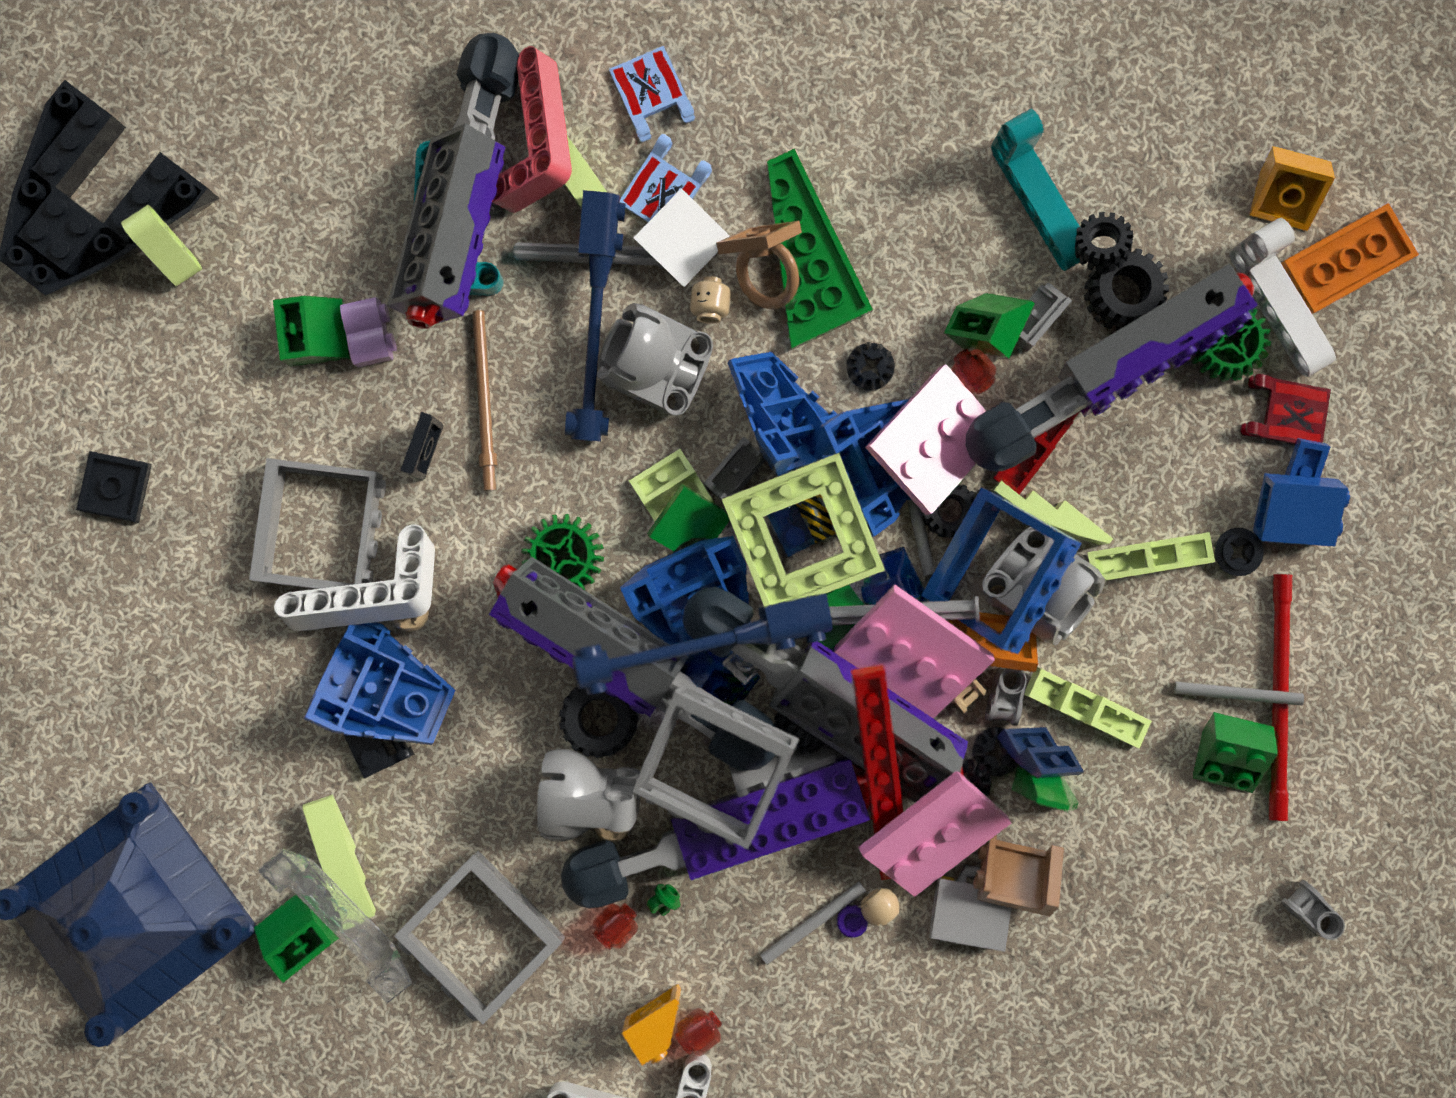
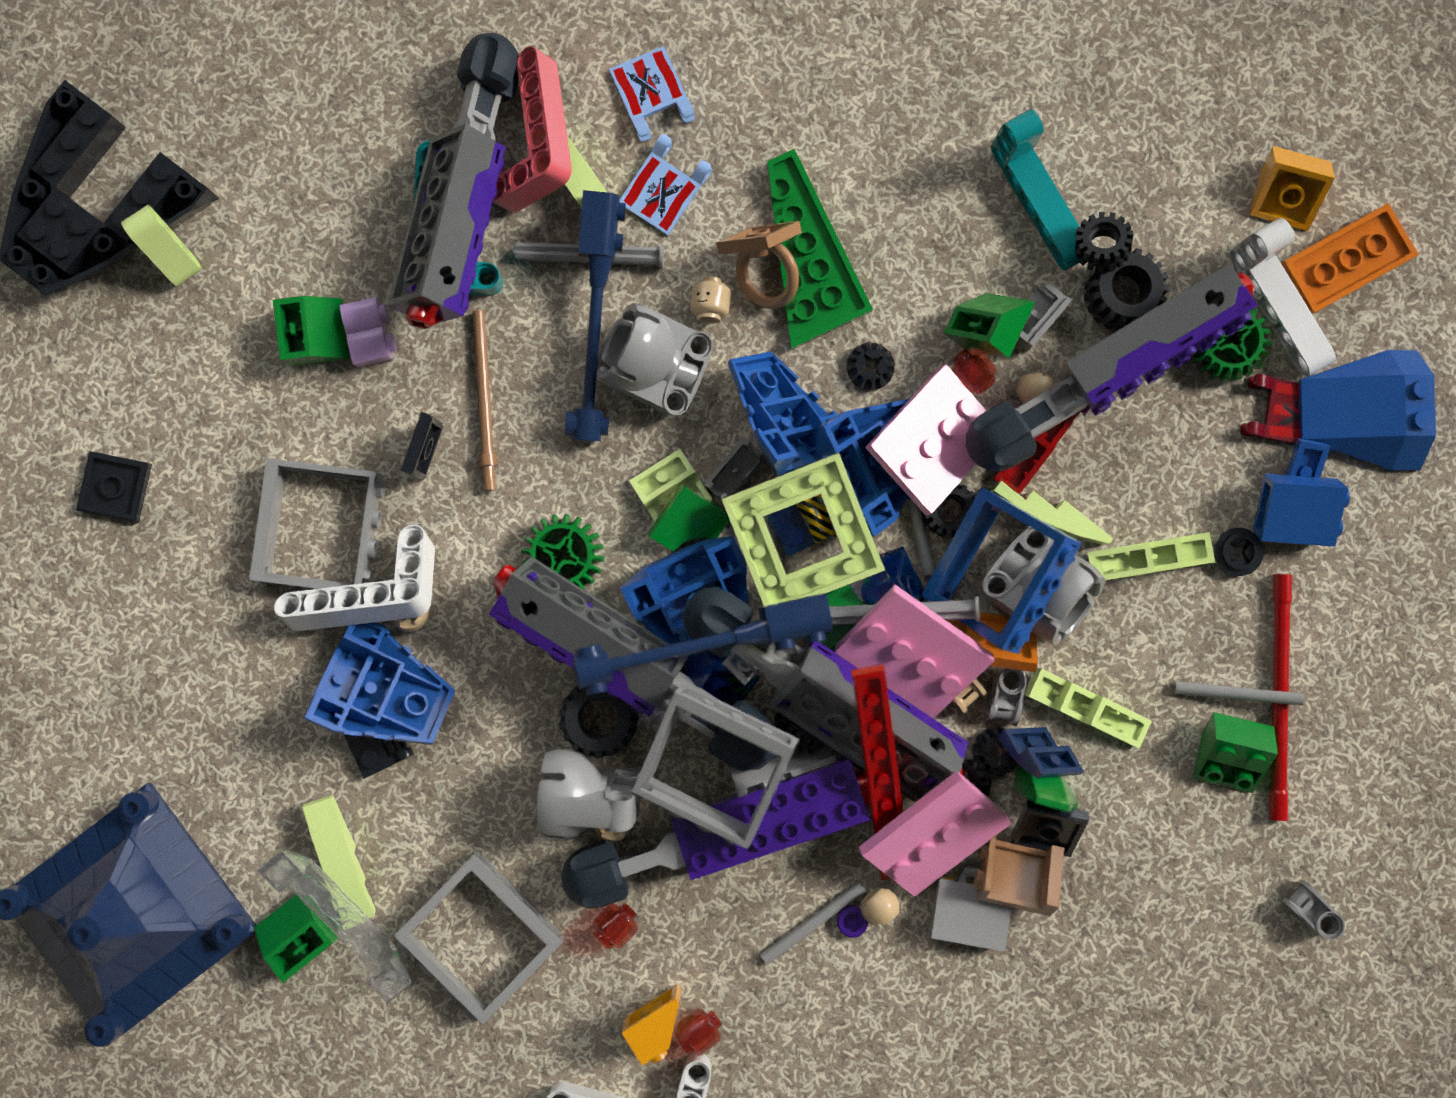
white sticker [634,188,729,287] -> none
green plate [646,884,681,916] -> none
none -> black tile [1010,799,1089,857]
none -> tan piece [1016,373,1055,404]
none -> blue wedge [1298,350,1436,471]

